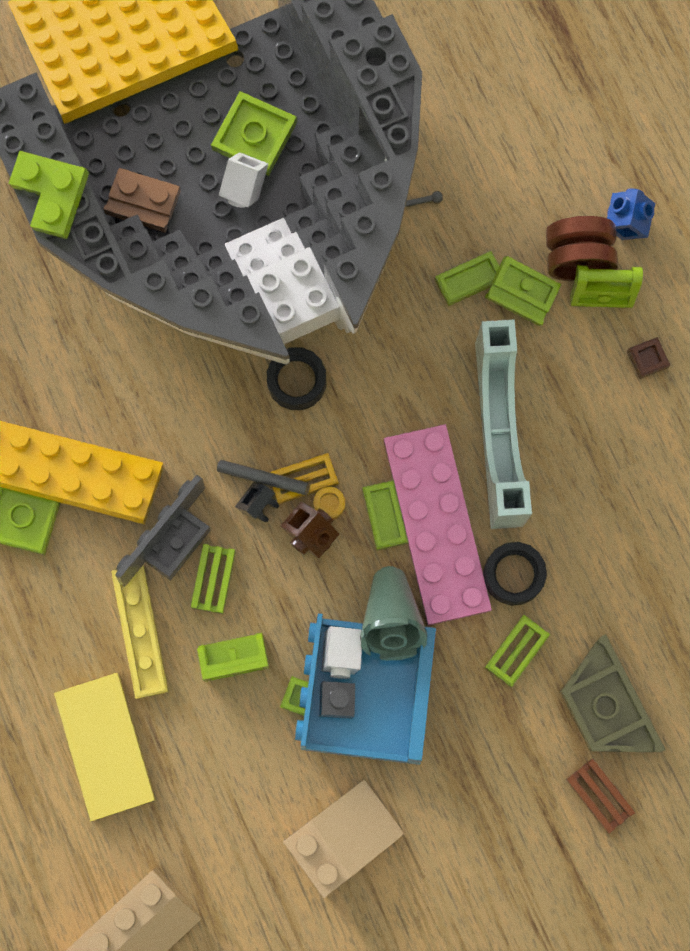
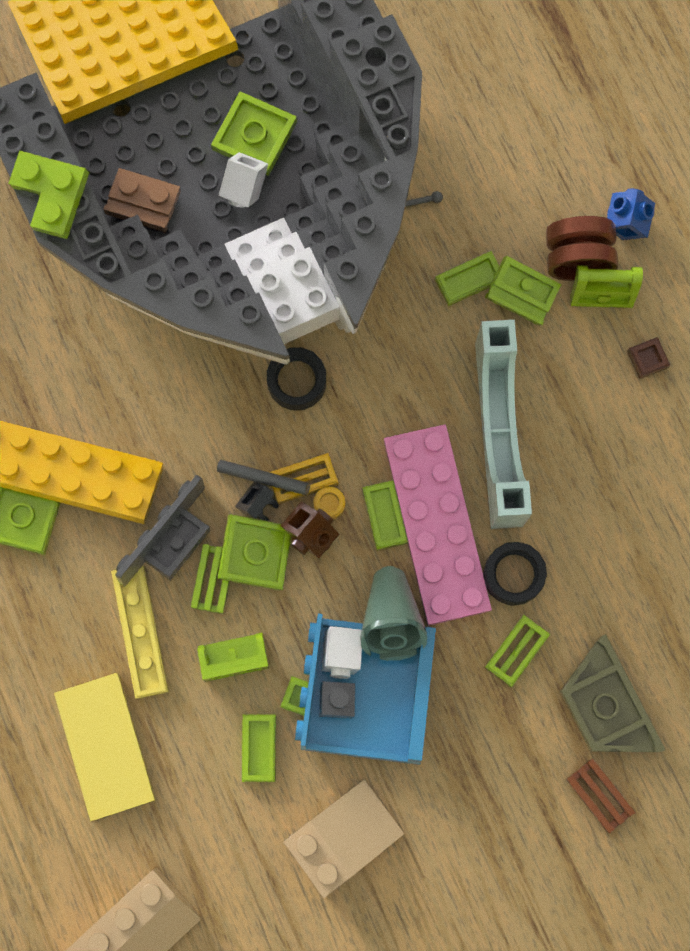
none -> lime plate [217,514,291,591]
none -> lime tile [242,715,276,782]

